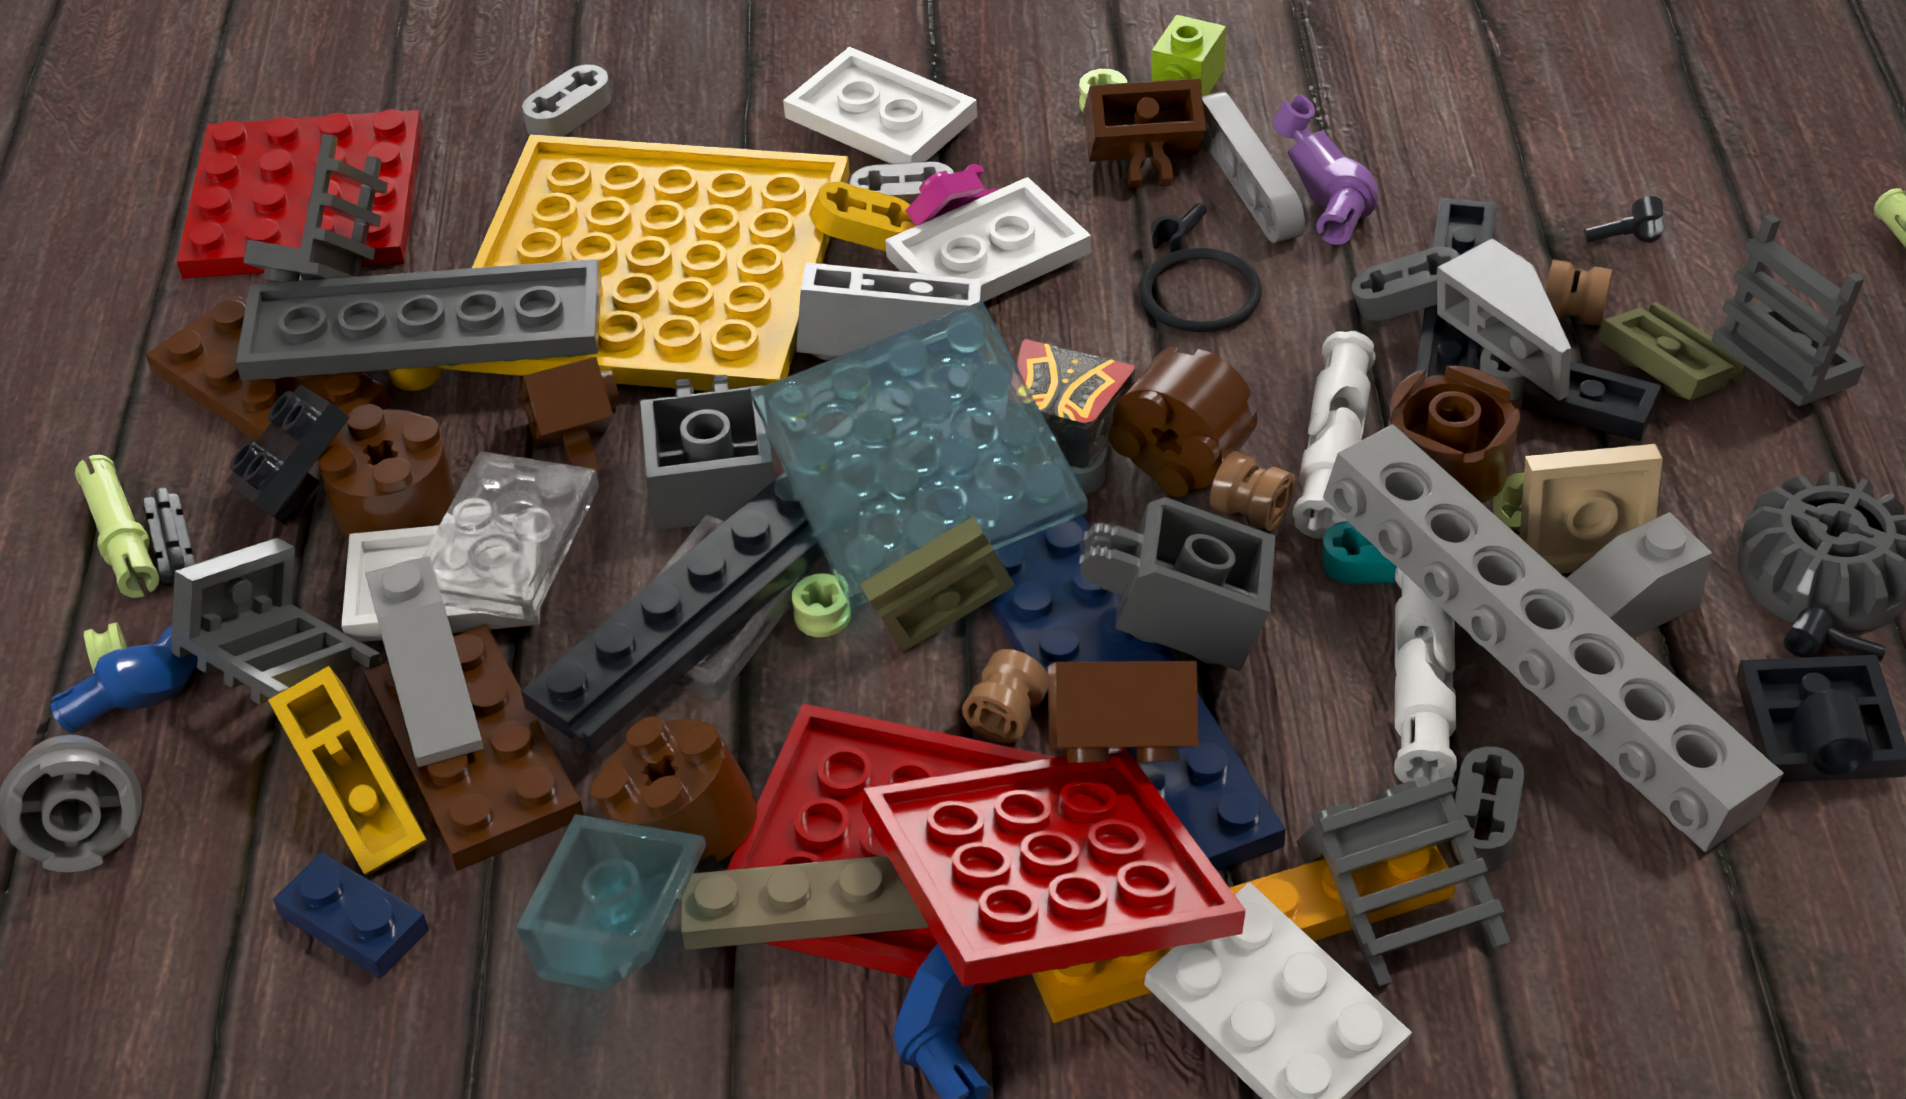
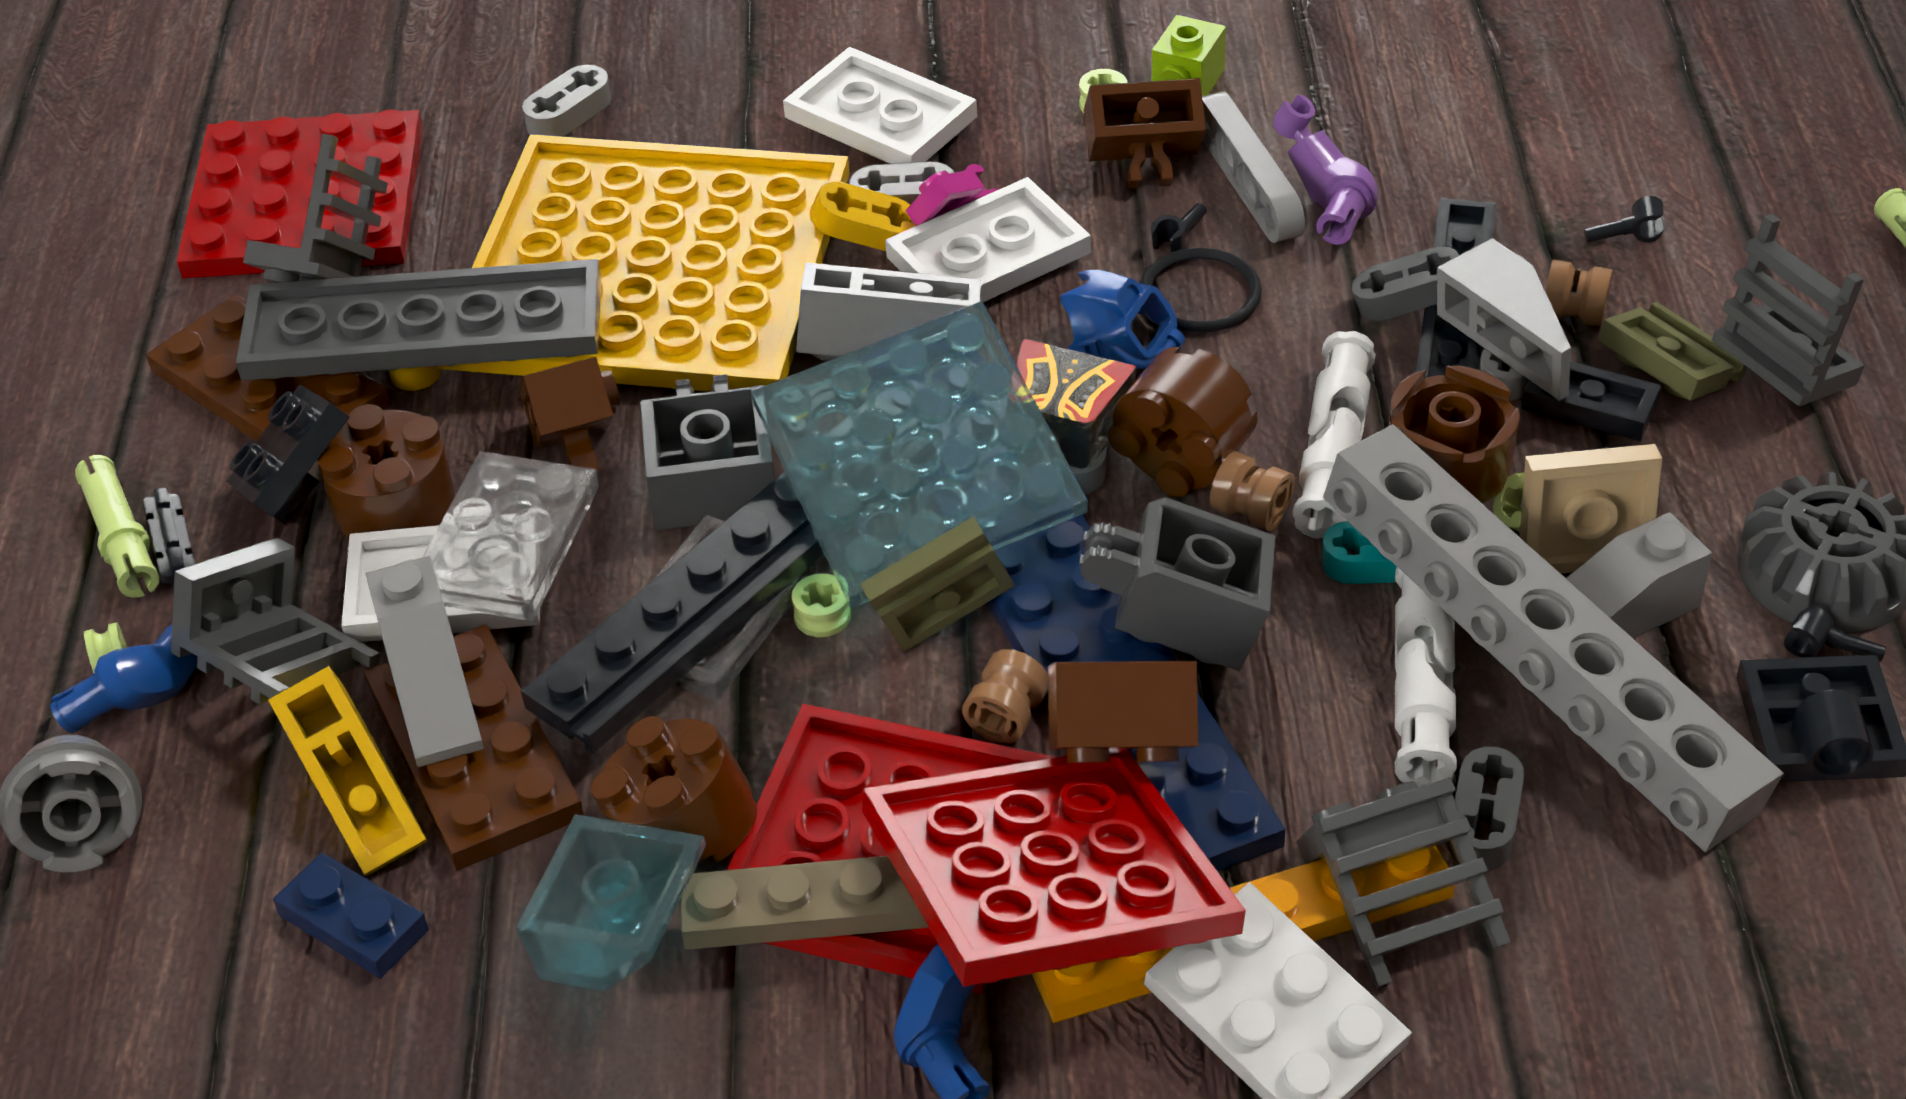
none -> blue helmet [1060,270,1185,370]

